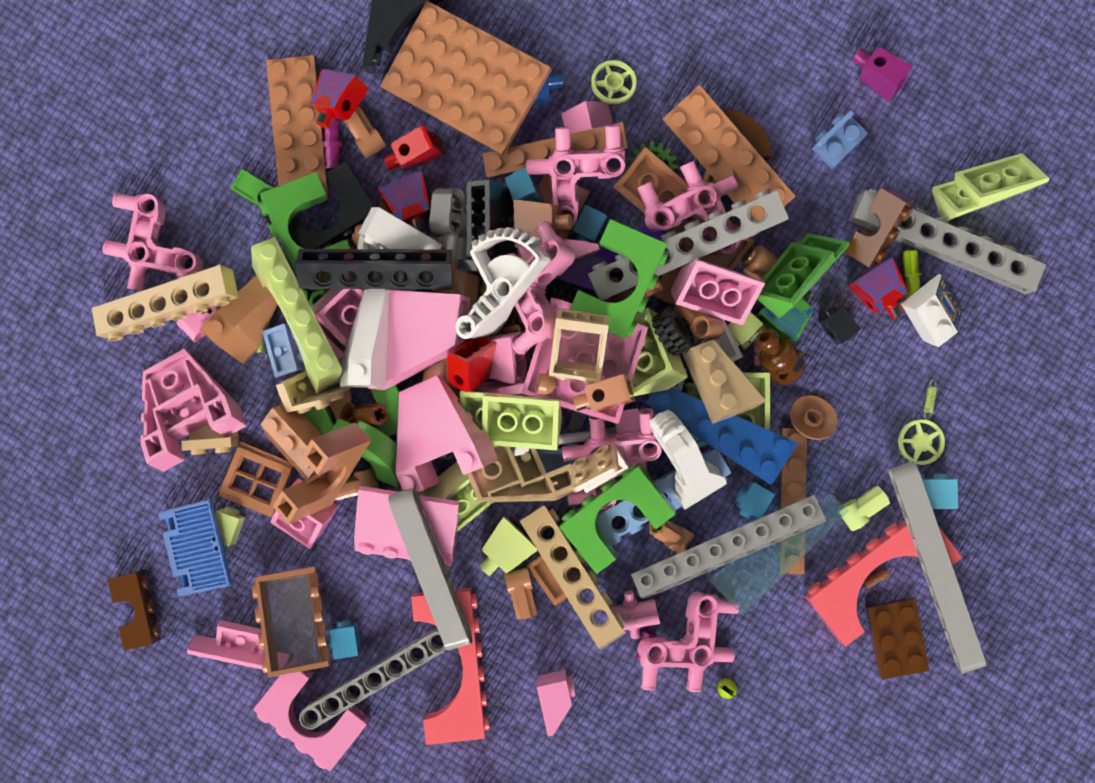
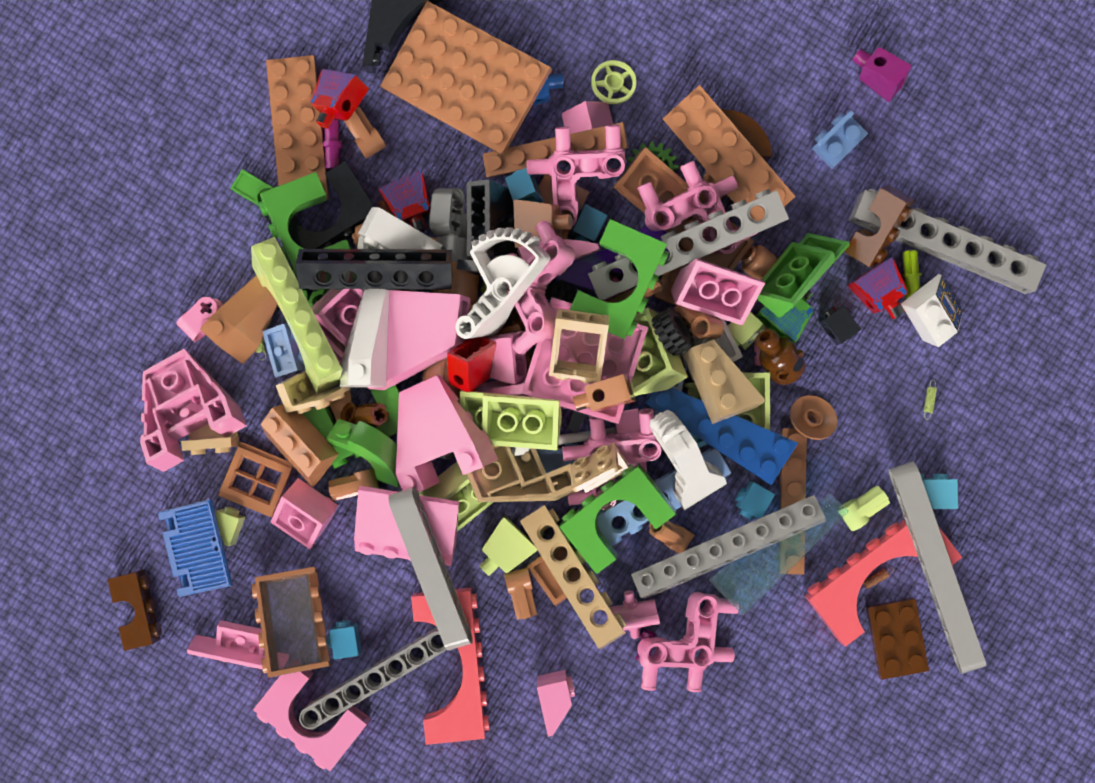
tan brick [92,265,239,341] -> none
bright pink pin [103,193,203,300] -> none
nougat arch [273,423,371,525] -> none
red torso [384,125,444,171] -> none
nougat hinge [536,373,556,395] -> none
lime hinge [717,678,737,699] -> none
yellowish green wheel [898,419,945,465] -> none
yellowish green slope [932,153,1049,221] -> none

